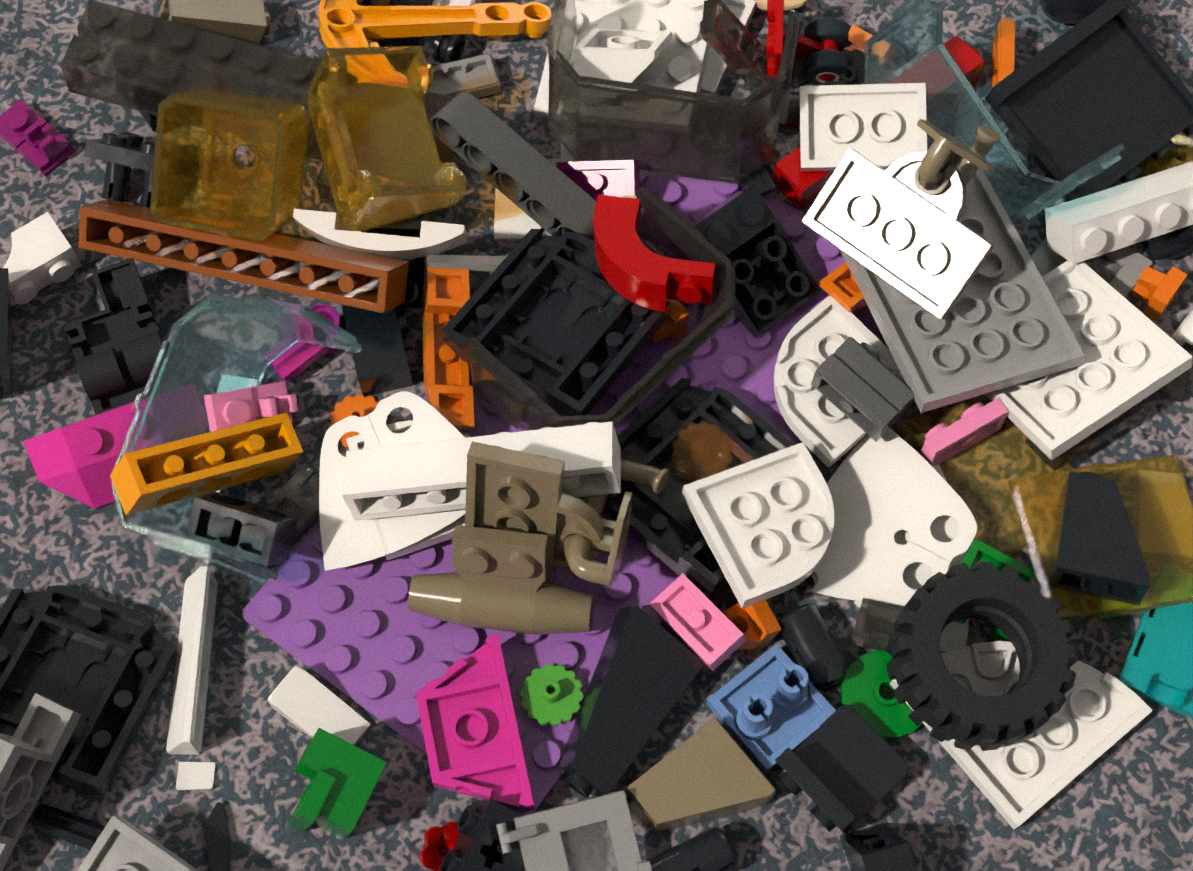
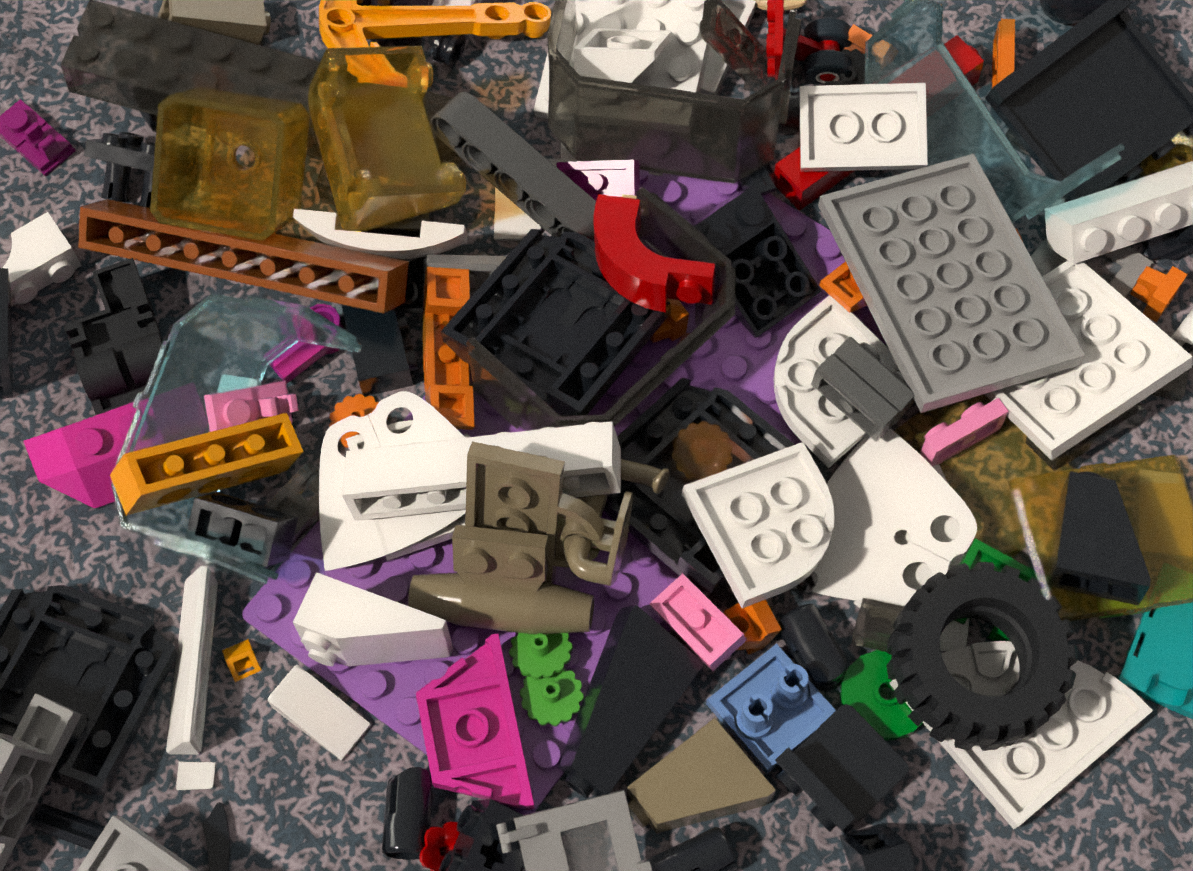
green plate [288,728,387,839] -> none
light grey plate [414,53,501,110] -> none
plate [801,119,1001,319] -> none
none -> light orange piece [222,639,261,682]
none -> white slope [293,572,453,667]
none -> black arm [382,767,432,860]
none -> bright green piece [509,633,573,680]

